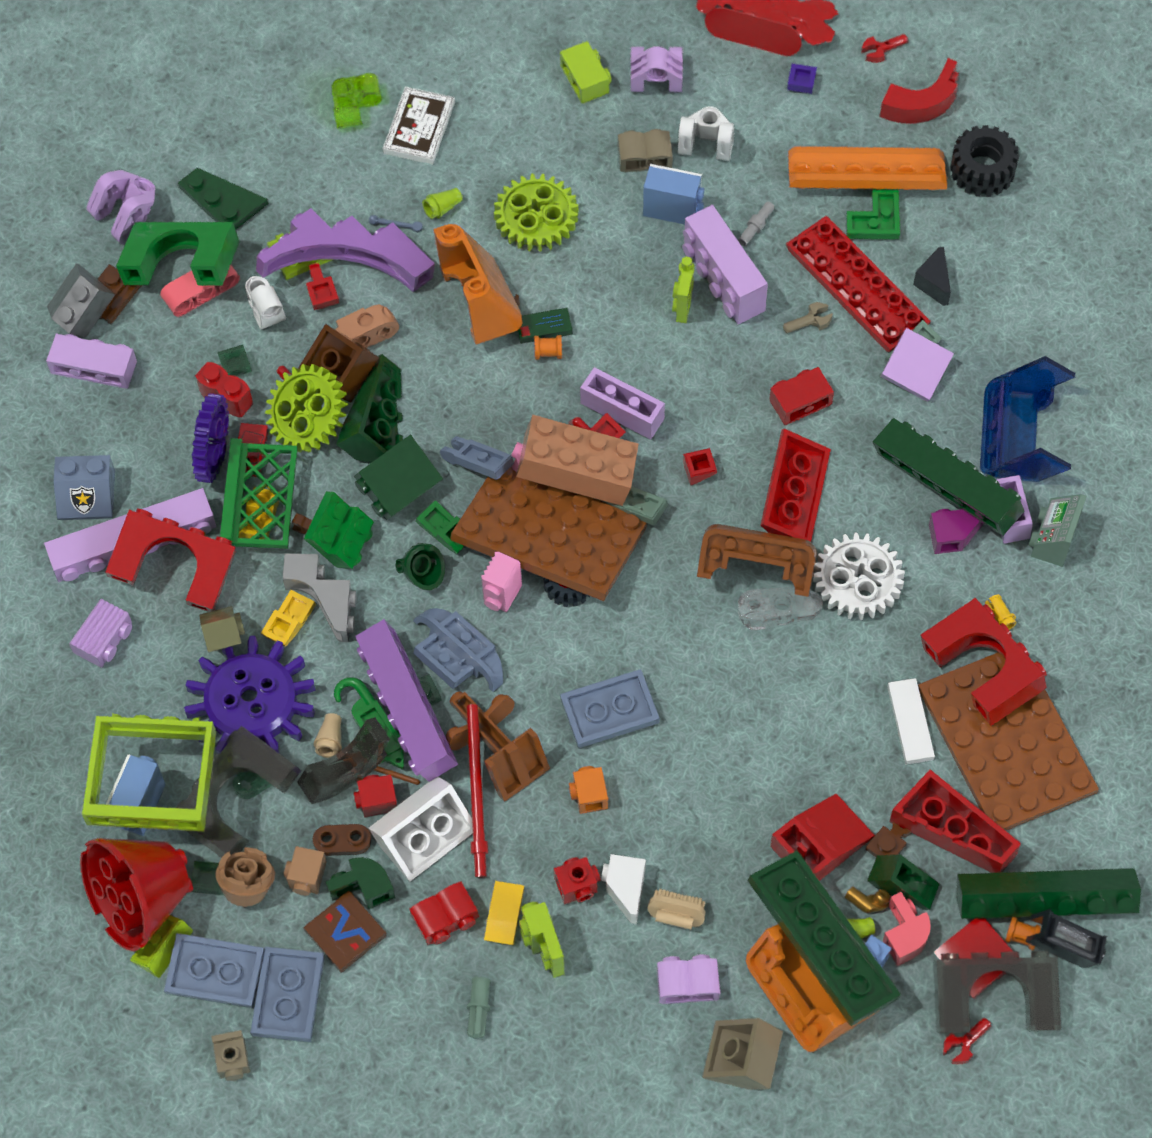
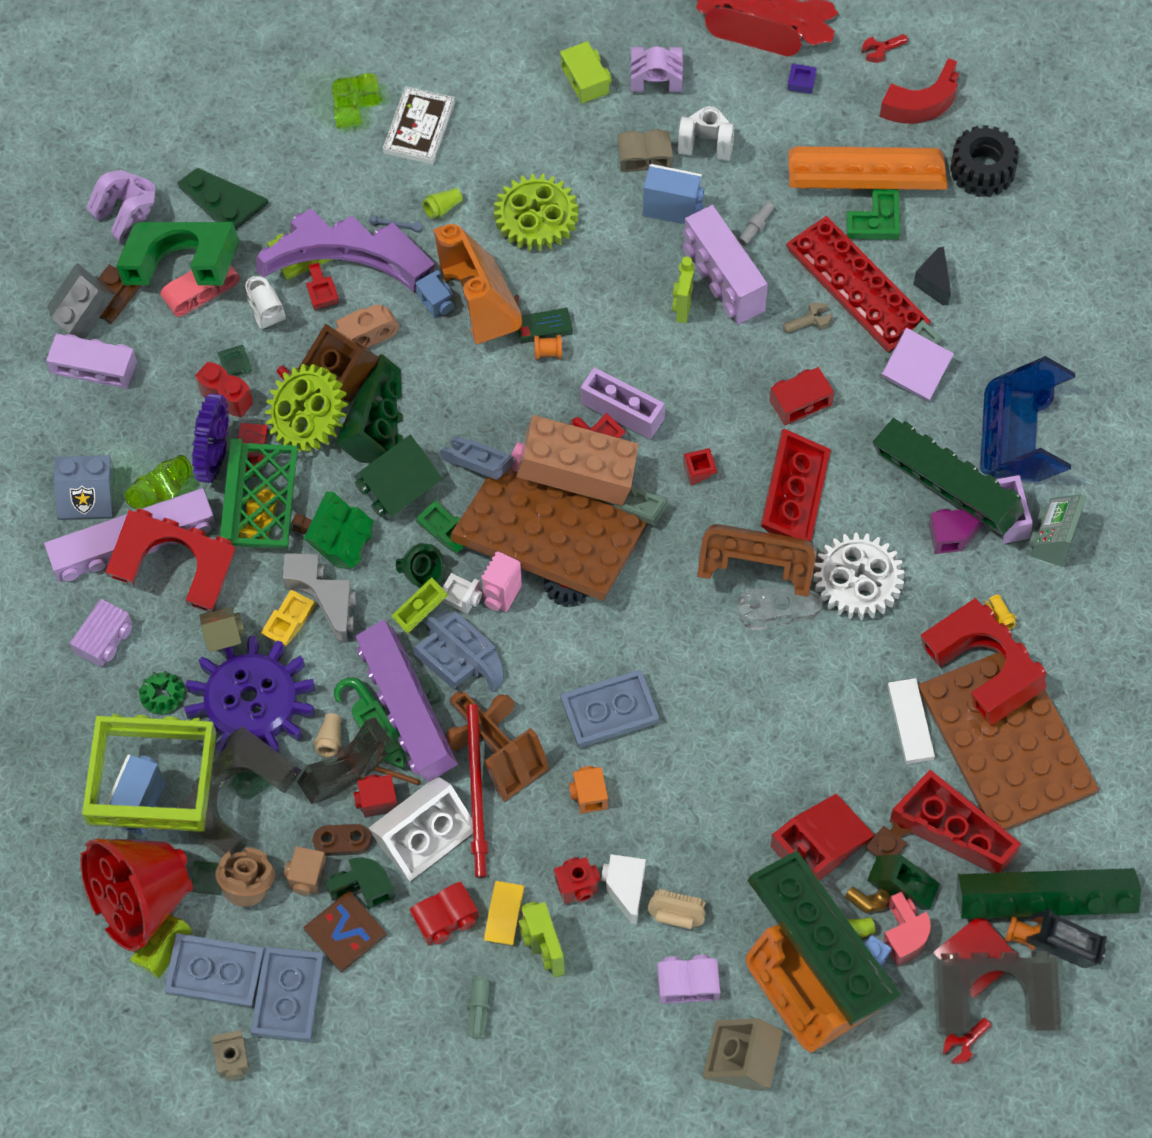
none -> clear neon green piece [125,455,192,509]
none -> green gear [139,670,185,714]
none -> lime slope [391,578,448,634]
none -> medium blue brick [415,270,454,318]
none -> white bracket [442,573,483,614]

